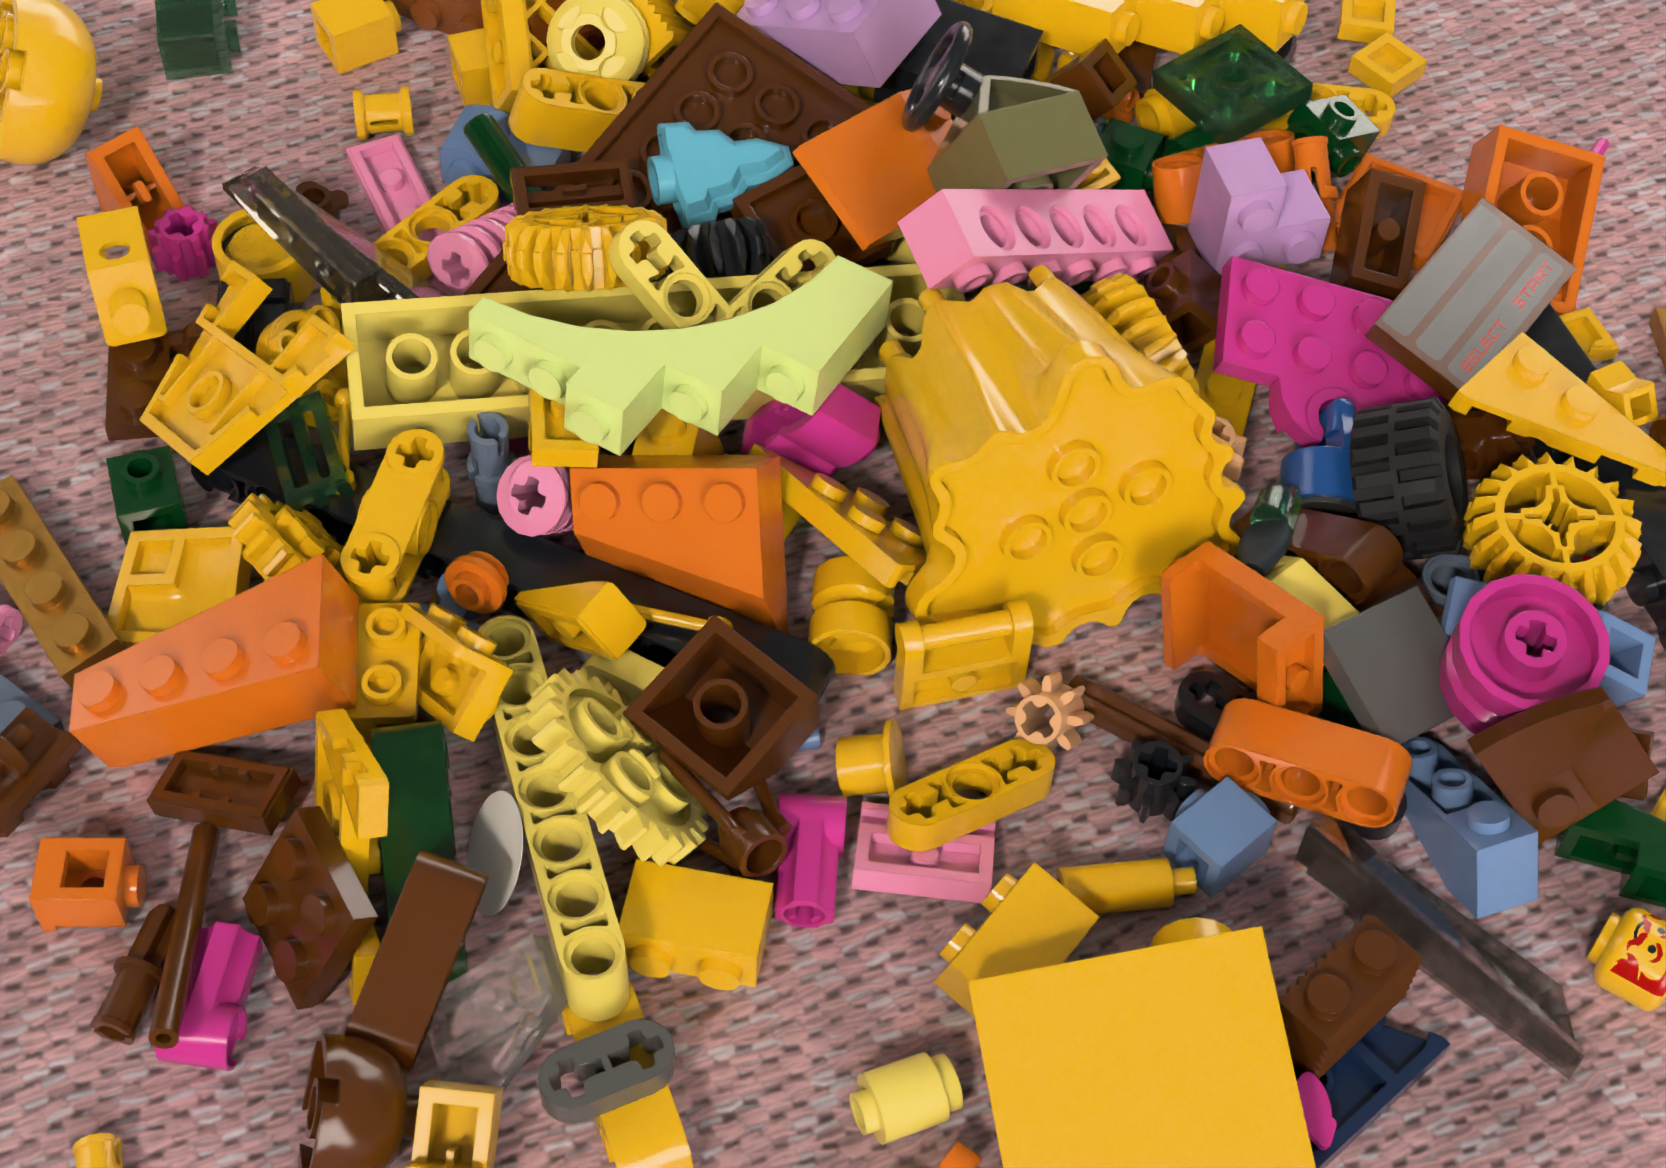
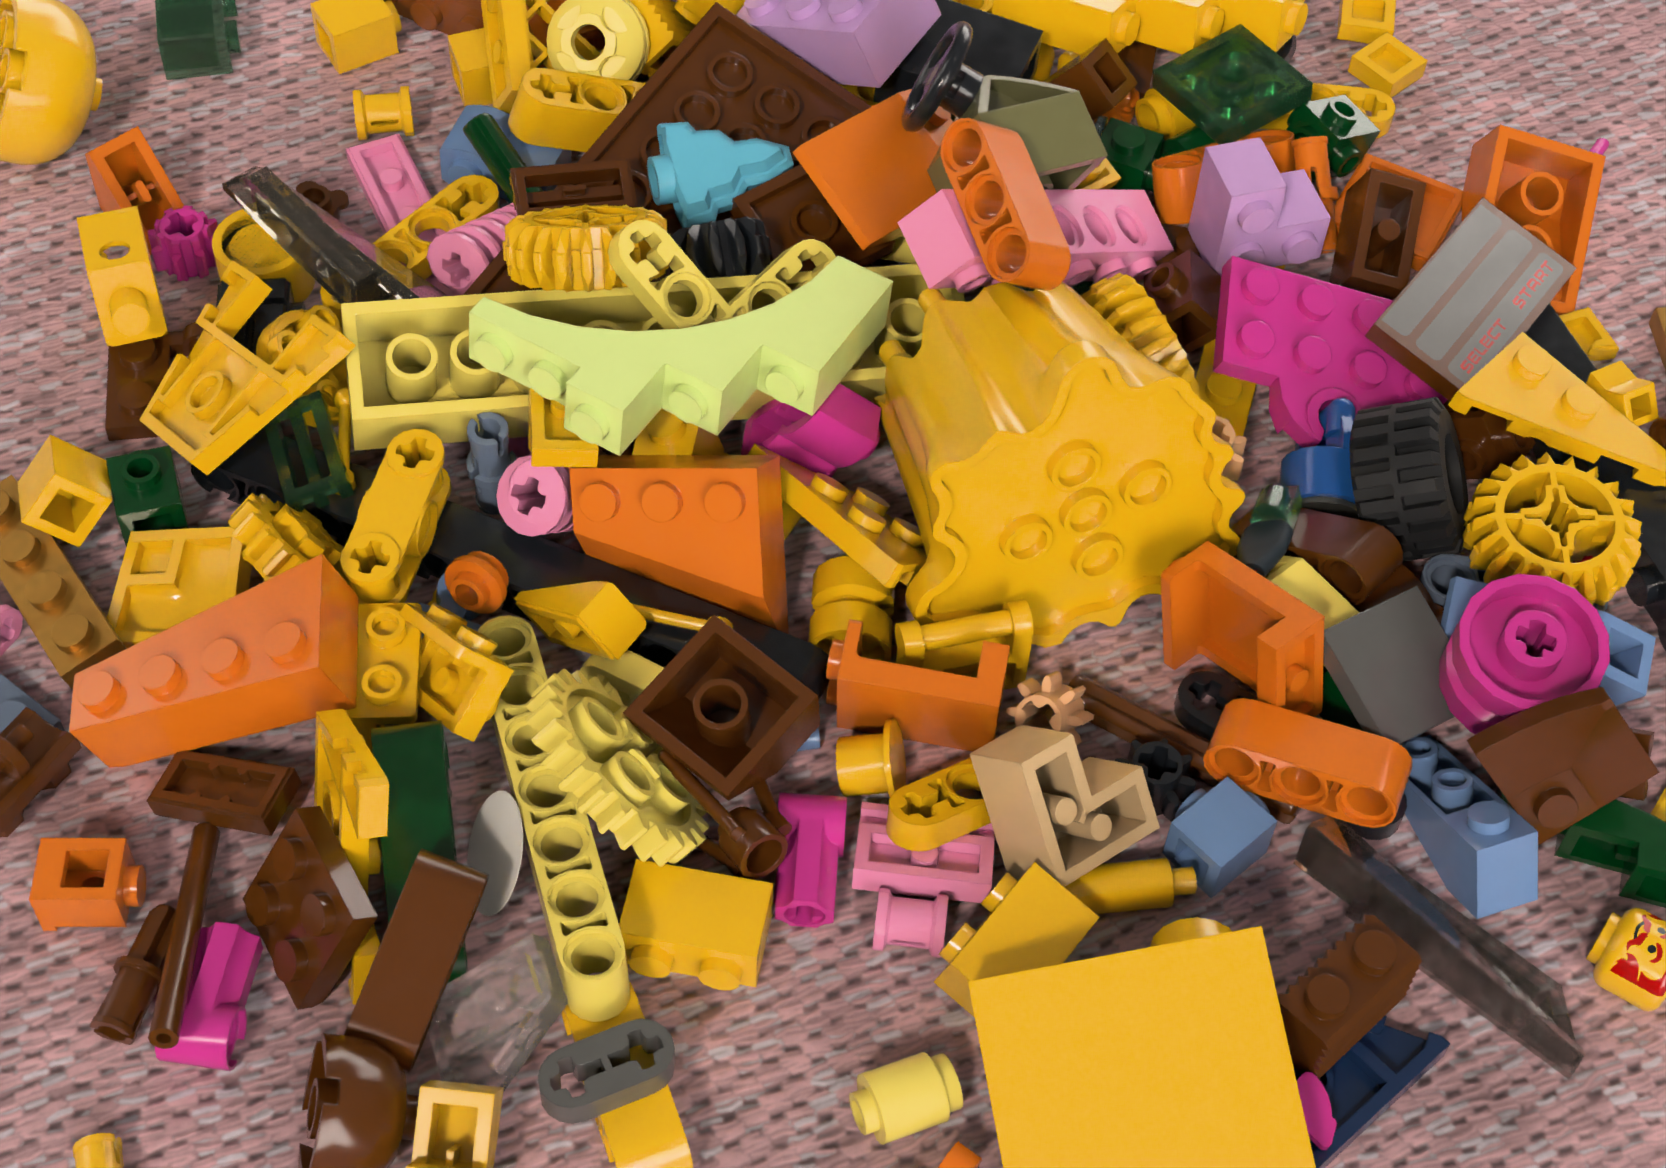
none -> yellow brick [18,434,113,548]
none -> orange panel [826,619,1010,752]
none -> bright pink bush [872,888,949,958]
none -> orange beam [940,118,1071,291]
none -> tan brick [970,725,1160,887]

